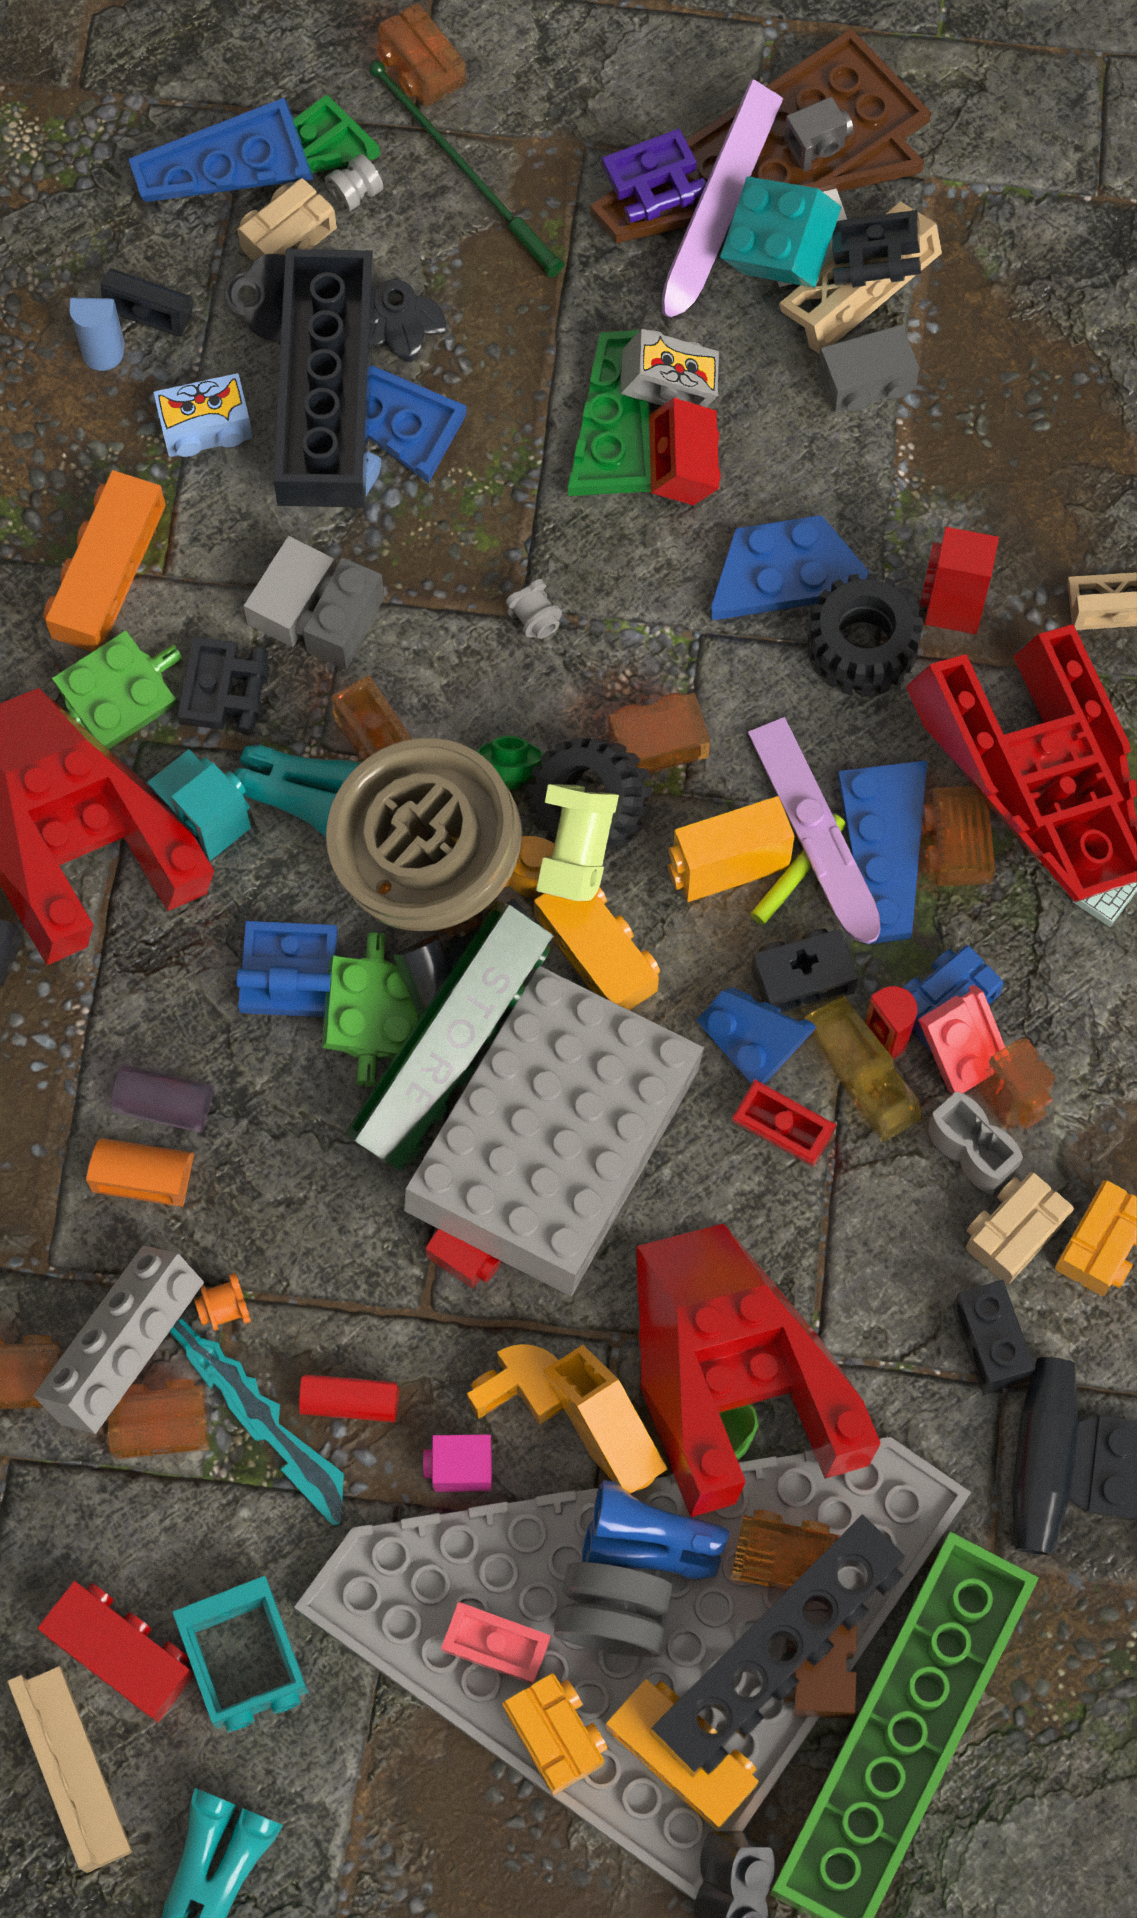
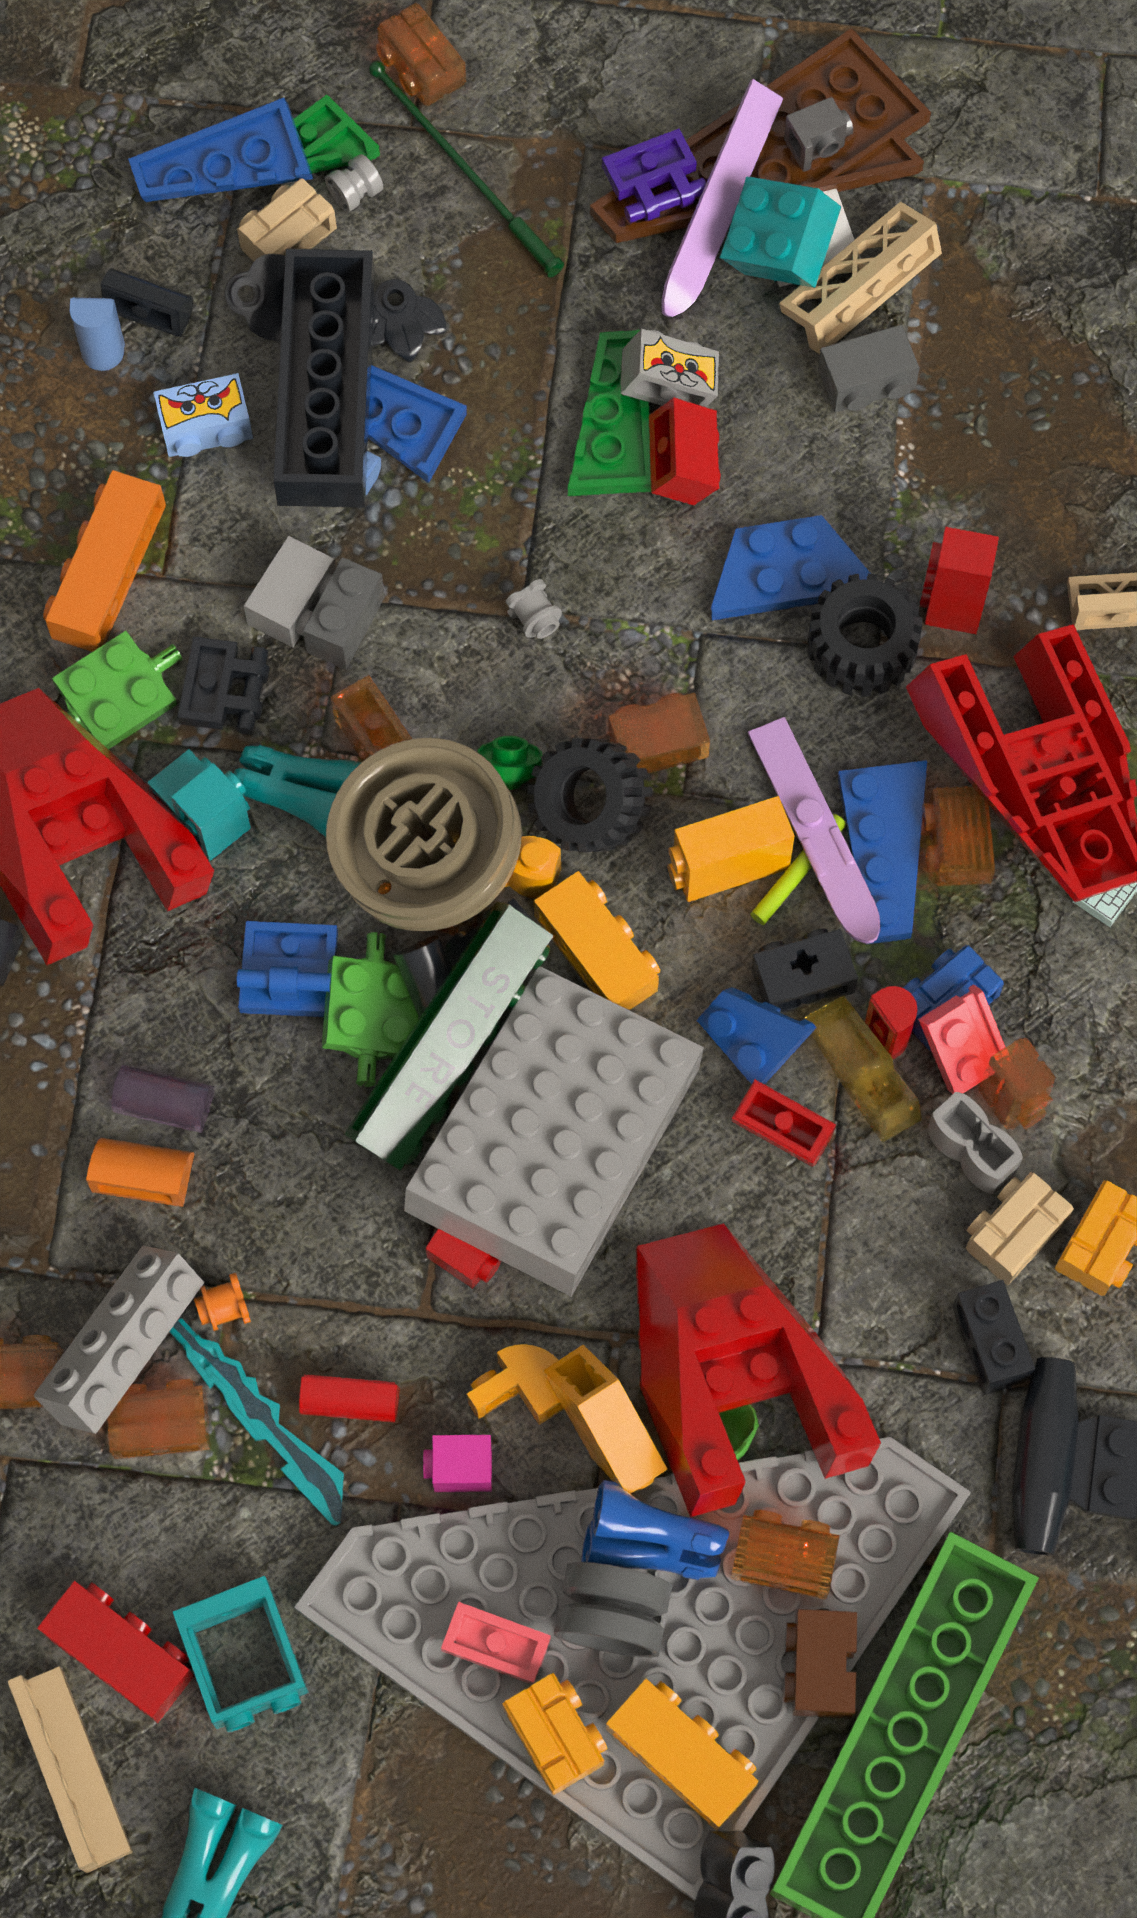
yellowish green piece [536,784,619,901] -> none
black brick [650,1514,906,1778] -> none
black plate [832,210,921,288] -> none

